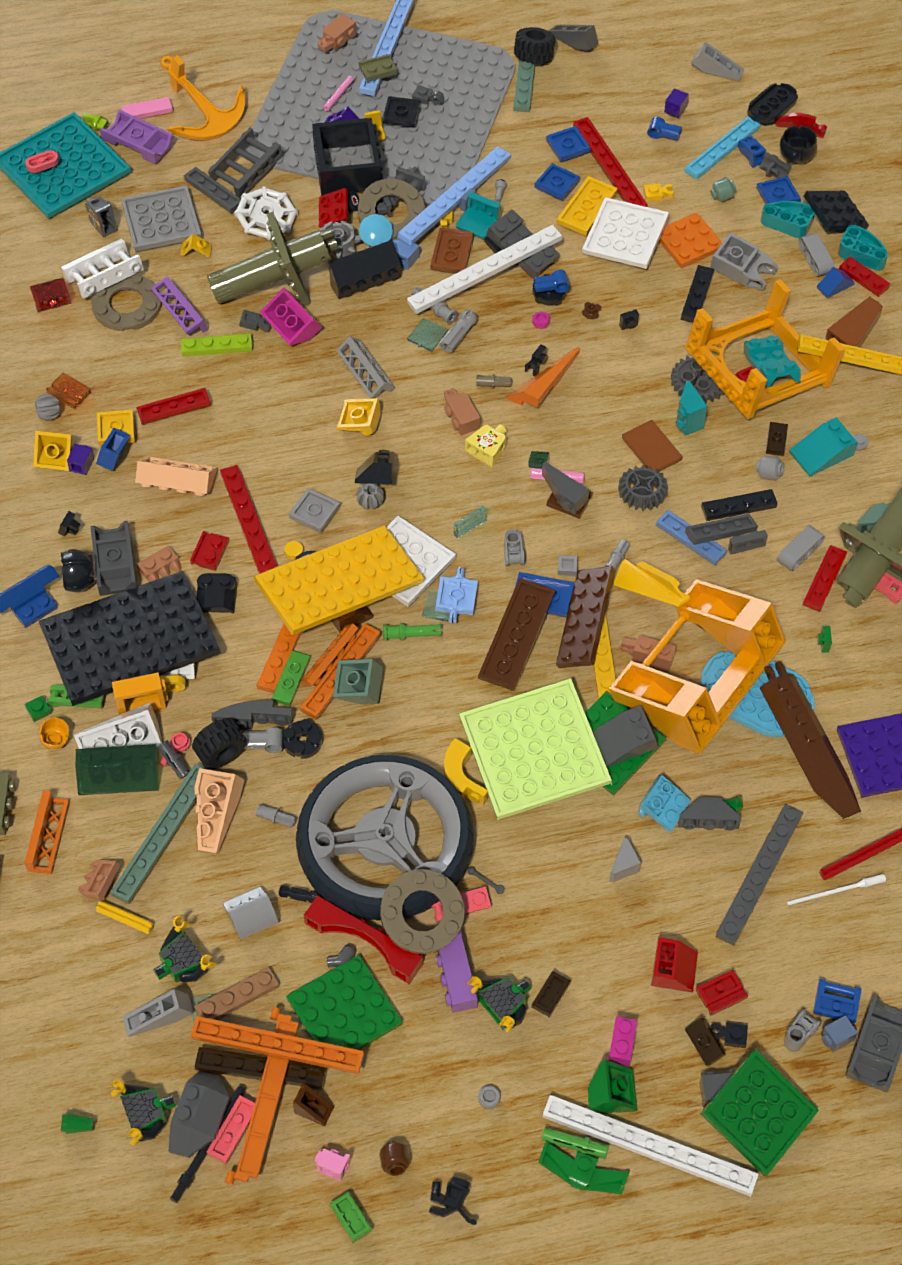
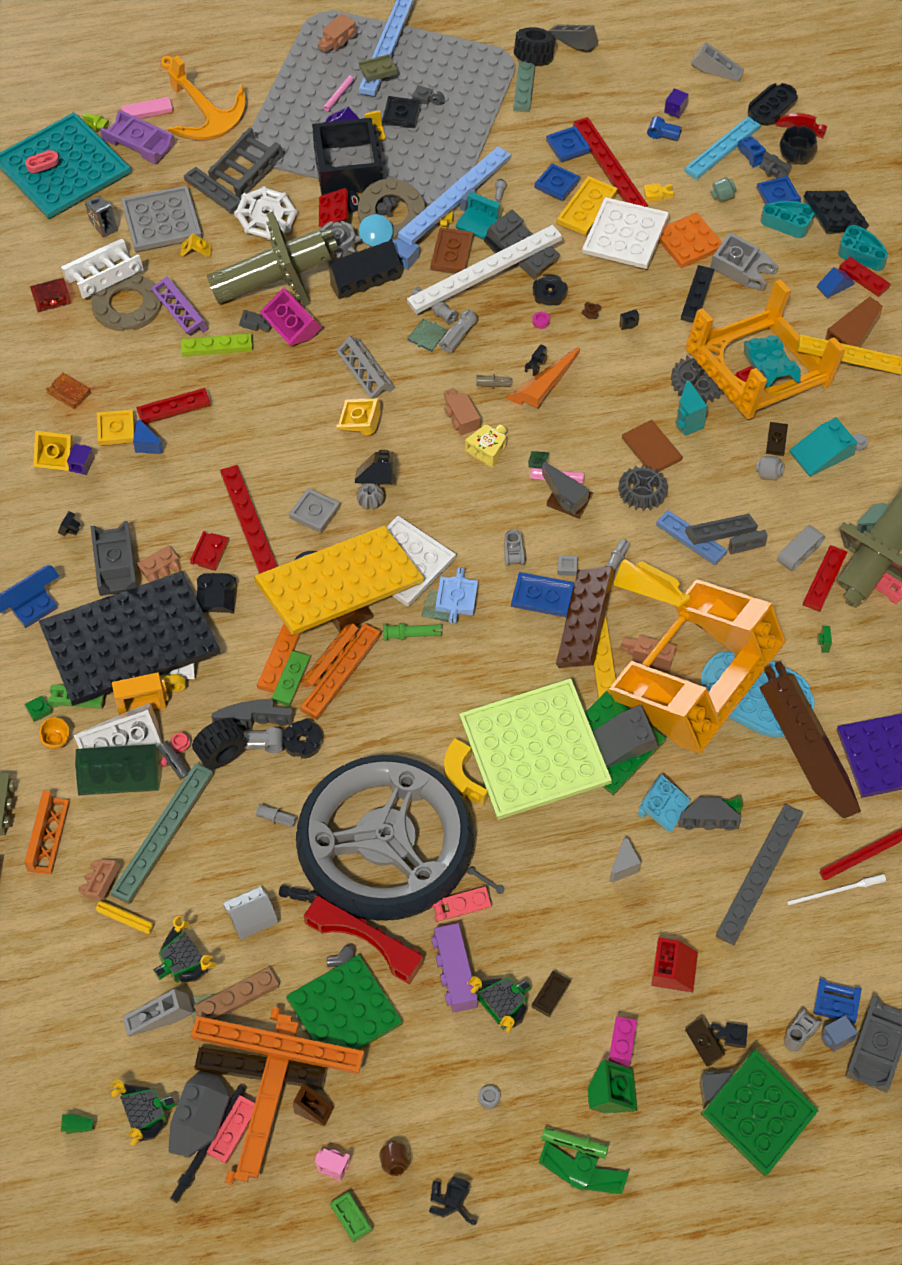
light grey piece [35,394,60,421] -> none
black piece [61,549,95,592] -> none
blue slope [96,428,130,471] -> none
light nougat slope [135,456,218,496] -> none
light nougat wedge [194,768,245,854] -> none
yellow tile [284,541,303,560] -> none
sand green slope [333,659,383,704] -> none
dark tan plate [380,869,464,954] -> none
dark grey hips [395,167,425,191] -> none
clear light blue tile [454,506,487,539] -> none
reddish brown plate [478,578,555,691] -> none
blue piece [533,270,570,293] -> none
white plate [542,1095,758,1197] -> none
red plate [696,970,748,1016] -> none
black plate [701,489,778,521] -> none
light grey beam [799,233,835,277] -> none
none -> blue slope [133,419,163,454]

